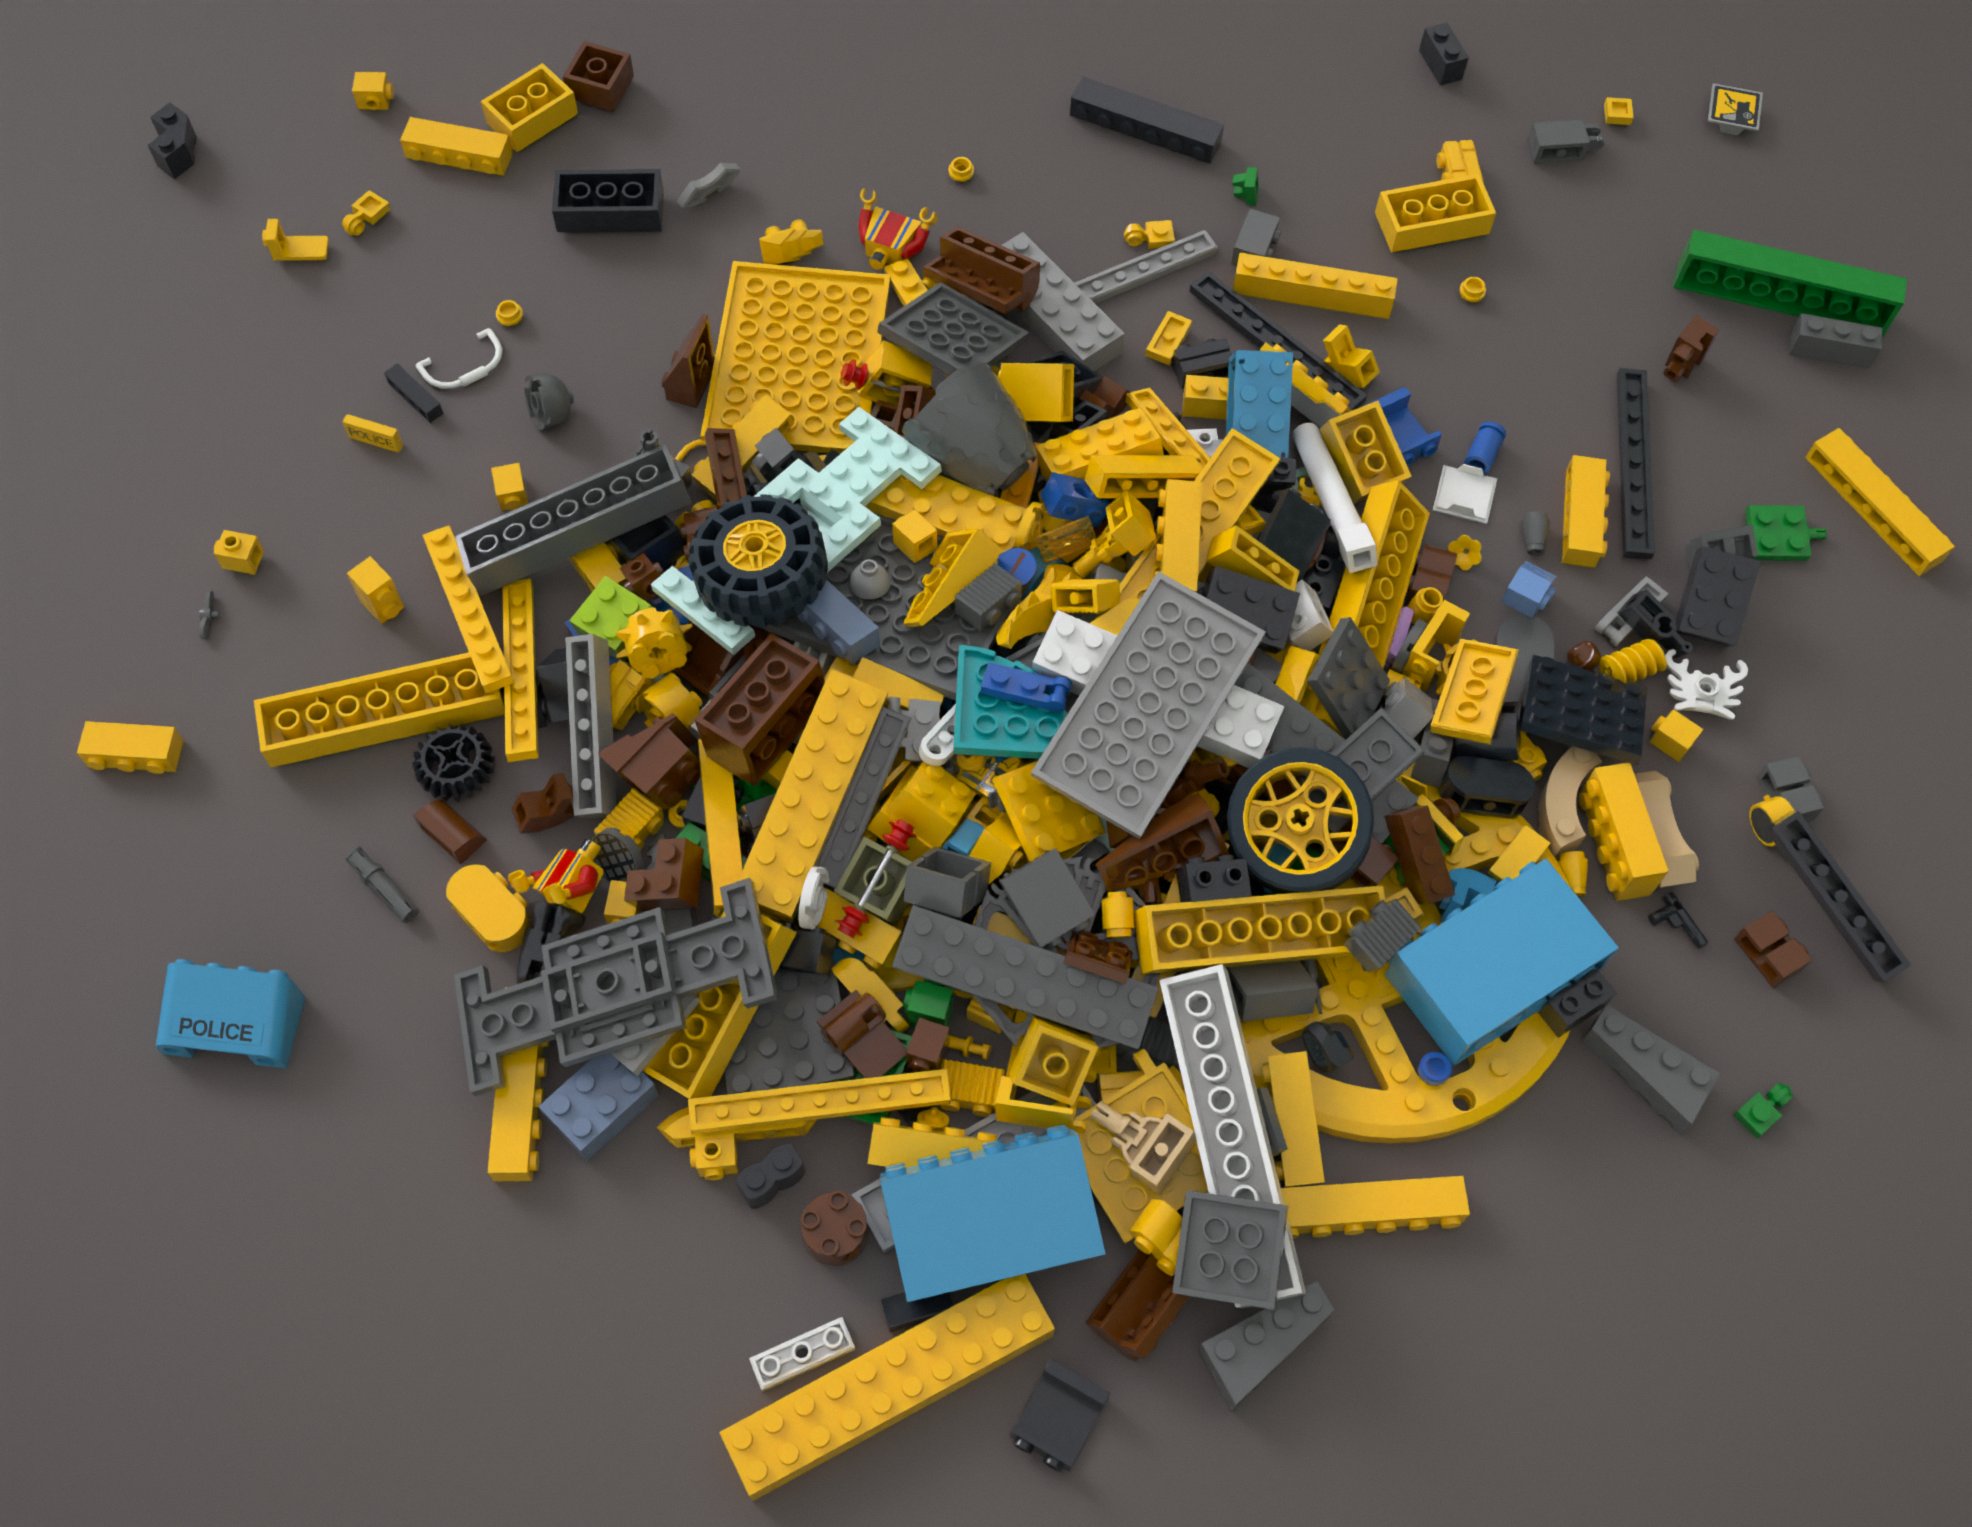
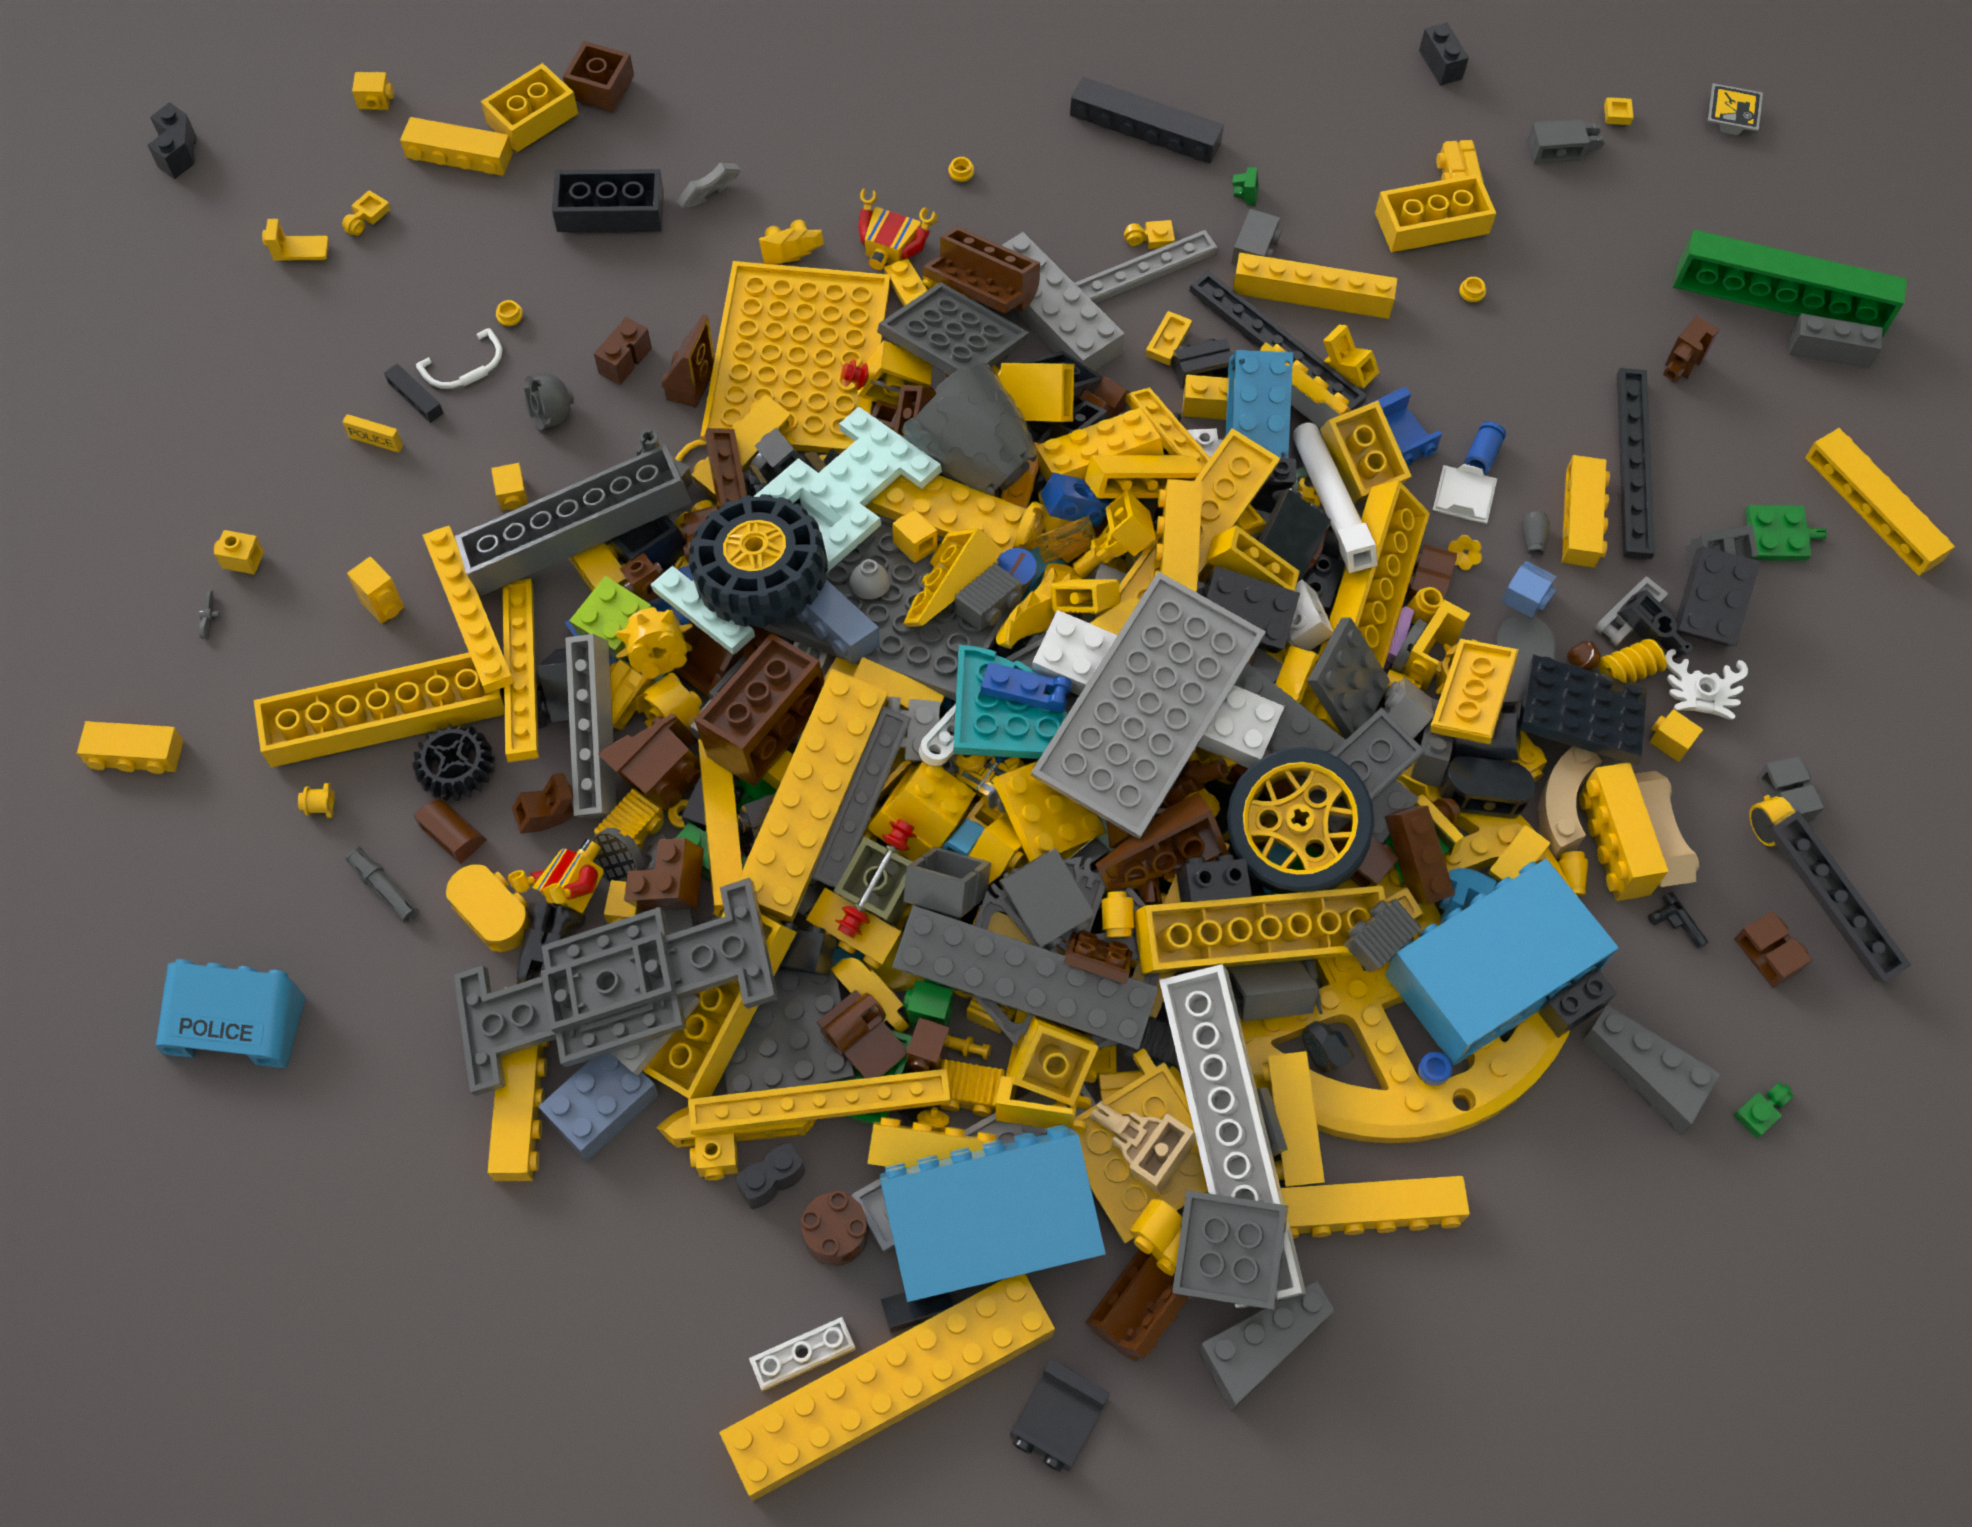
white tile [798,866,829,930] -> none
none -> yellow brick [298,783,335,818]
none -> reddish brown piece [594,317,652,385]

